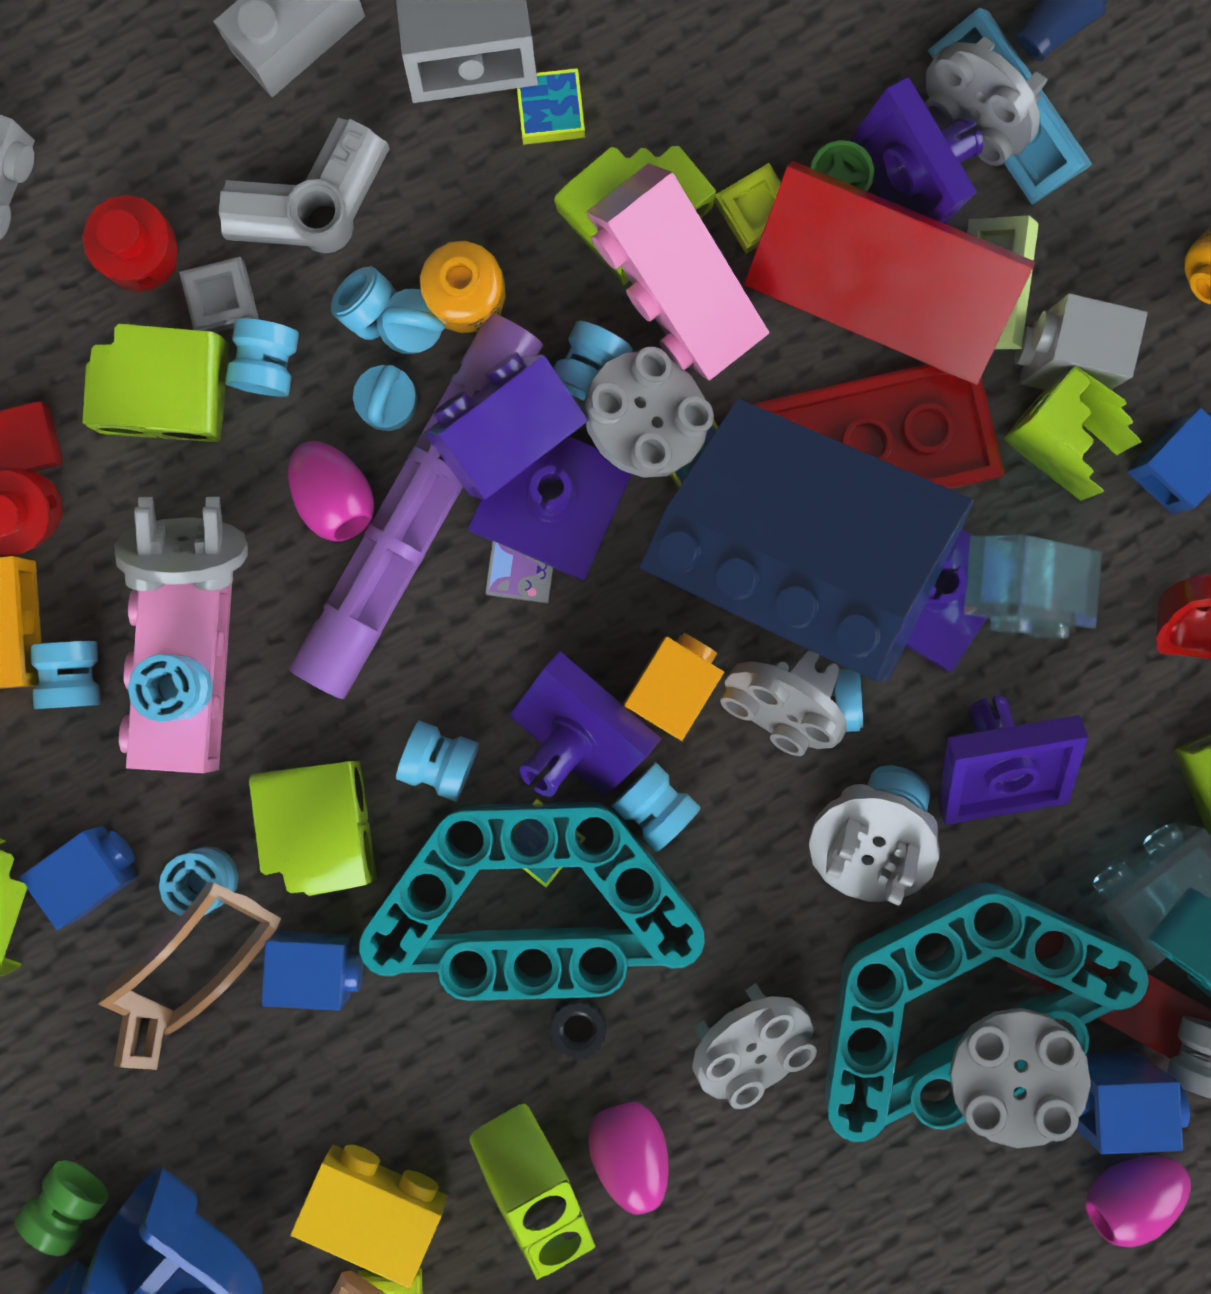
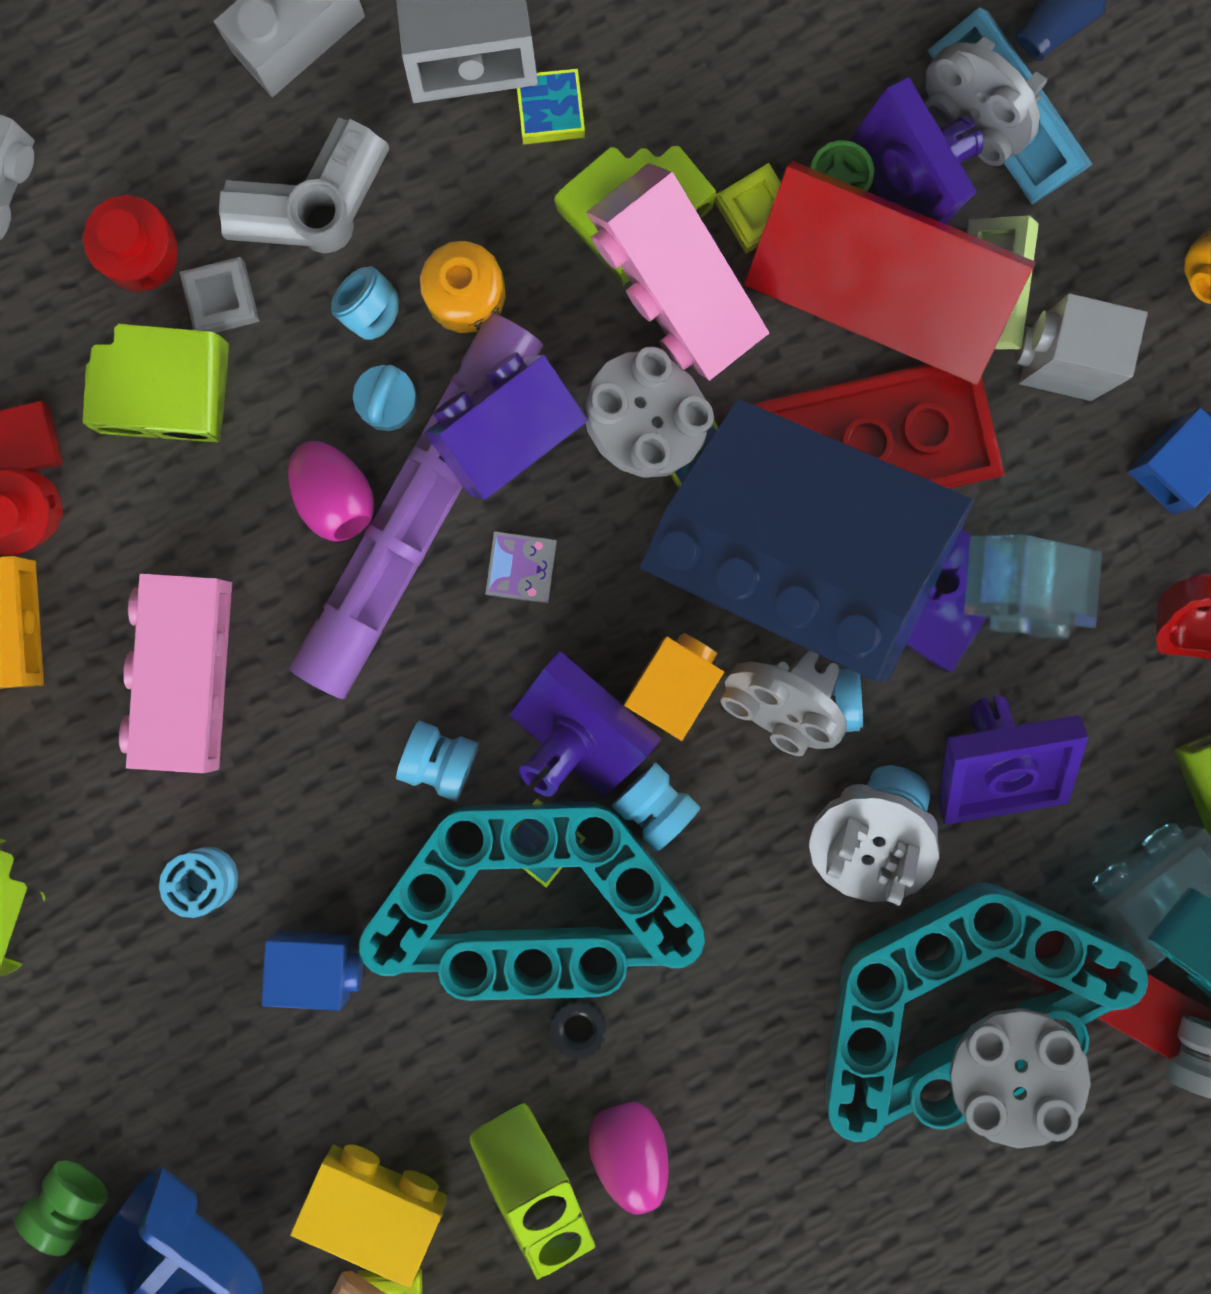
blue brick [19,826,139,930] -> none
medium azure wheel [30,641,101,709] -> none
medium nougat sword [98,882,281,1070] -> none
light grey plate [114,497,248,591] -> none
medium azure wheel [128,654,213,722] -> none
medium azure wheel [225,318,299,397] -> none
lime piece [249,761,377,896] -> none
medium azure tile [377,289,446,354] -> none
dark purple tile [468,436,632,583] -> none
medium azure wheel [553,321,633,401] -> none
light grey plate [692,983,817,1109] -> none
lime piece [1004,366,1141,501] -> none
blue brick [1076,1050,1190,1154] -> none
dark pink animal [1085,1155,1191,1248] -> none

